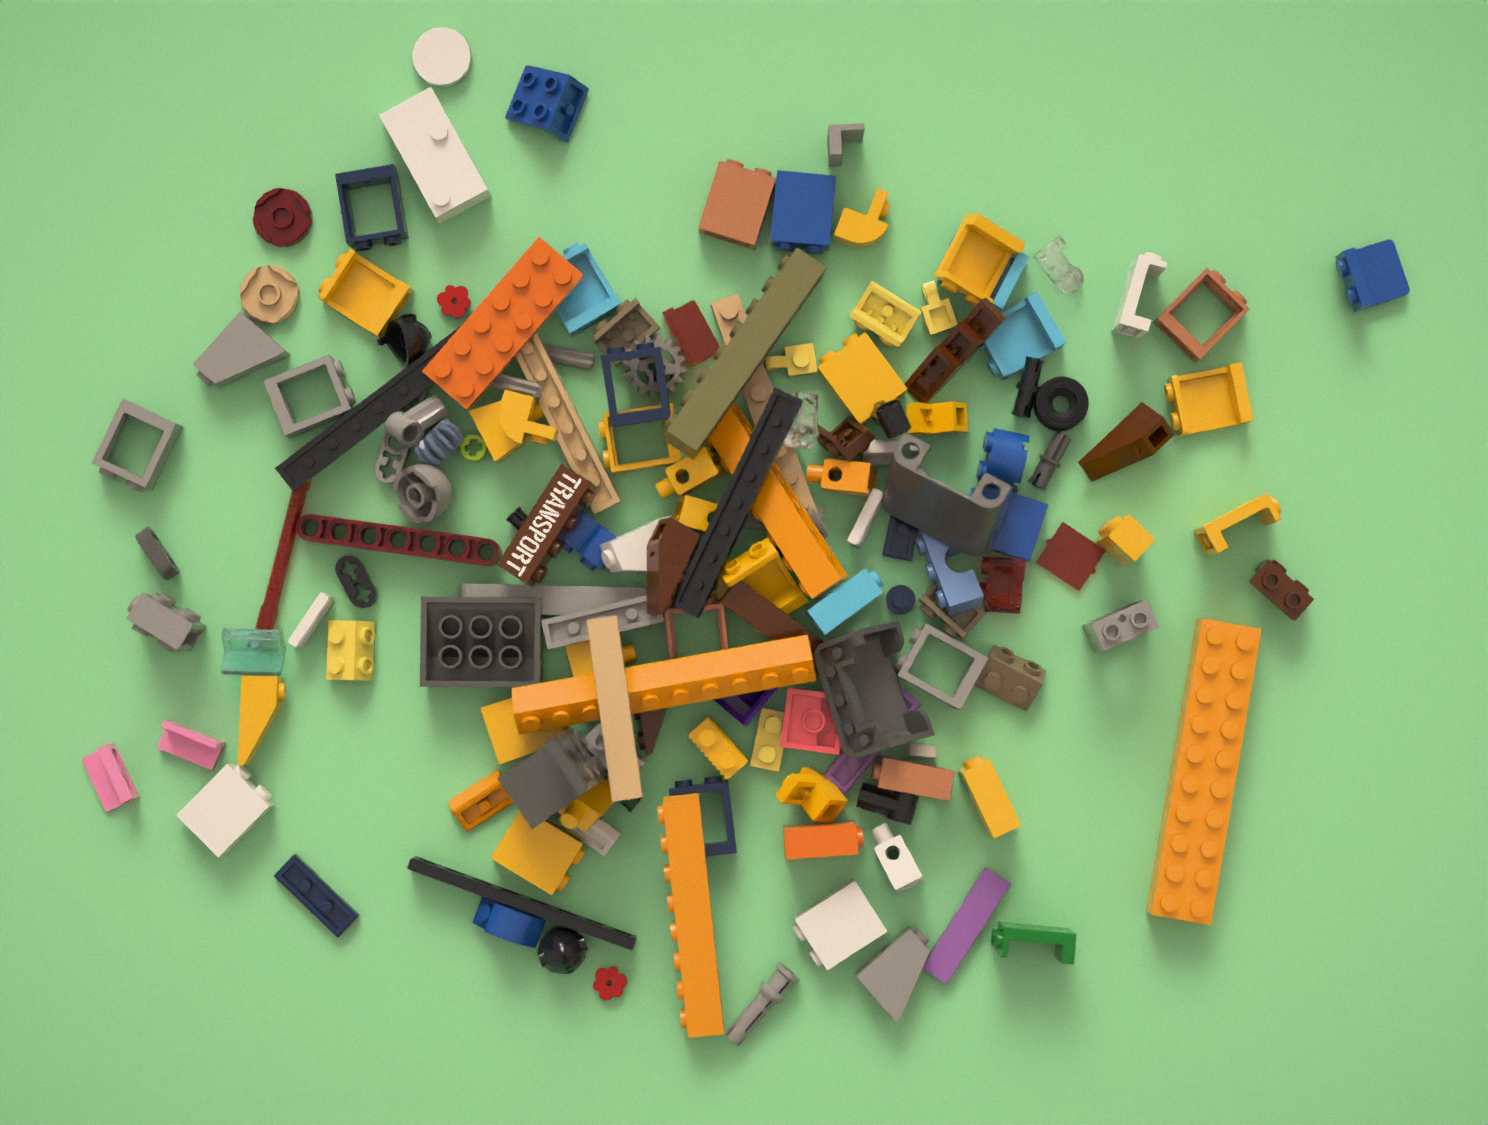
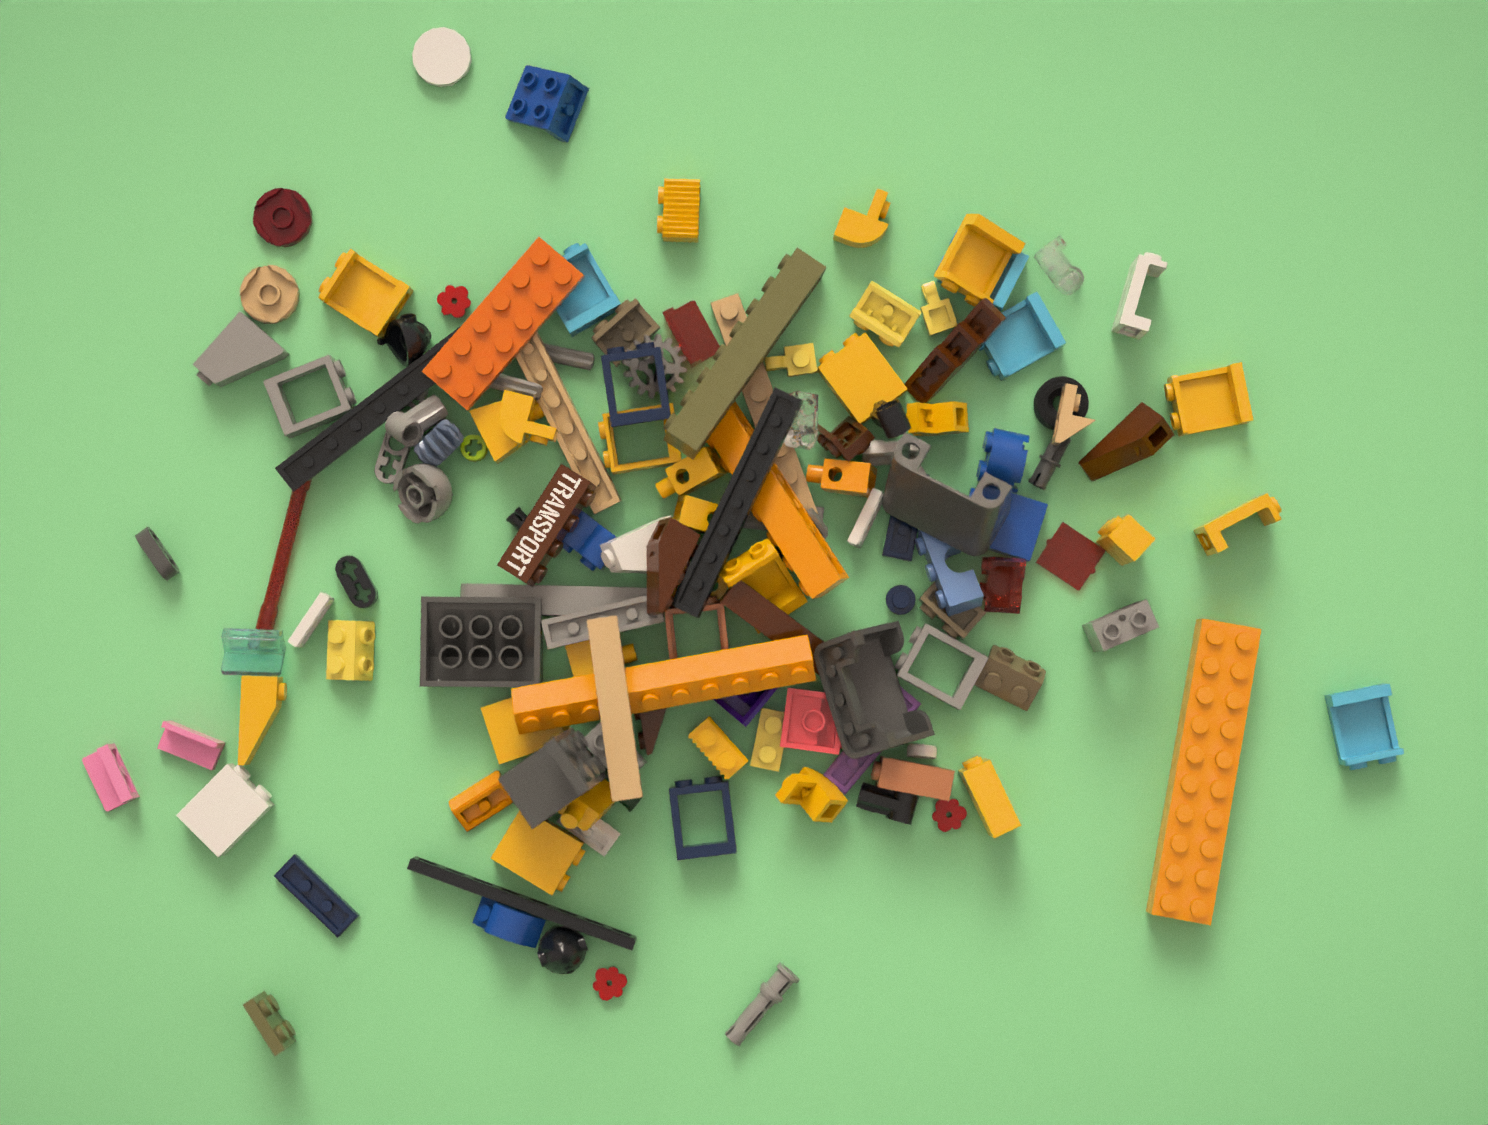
light grey window [92,399,183,492] -> none
light grey brick [126,592,206,653] -> none
dark red beam [296,514,502,566] -> none
dark blue window [335,164,409,251] -> none
white brick [379,87,491,224] -> none
light orange brick [657,793,724,1038] -> none
nougat brick [698,159,776,250] -> none
blue brick [770,170,836,255] -> none
orange brick [783,821,864,860] -> none
white brick [793,879,888,970] -> none
medium azure window [806,568,884,636] -> none
light grey panel [827,123,865,167] -> none
light grey slope [855,926,930,1022] -> none
white torso [871,823,923,894] -> none
medium lavender tile [923,867,1011,984] -> none
green panel [991,922,1077,964] -> none
black pin [1012,356,1044,418] -> none
nougat window [1153,268,1250,363] -> none
reddish brown bracket [1250,560,1314,620] -> none
blue bracket [1335,239,1410,312] -> none
none -> olive plate [243,991,296,1056]
none -> yellow brick [657,179,700,243]
none -> red plant [932,799,967,832]
none -> tan slope [1051,383,1095,446]
none -> medium azure panel [1324,683,1404,770]

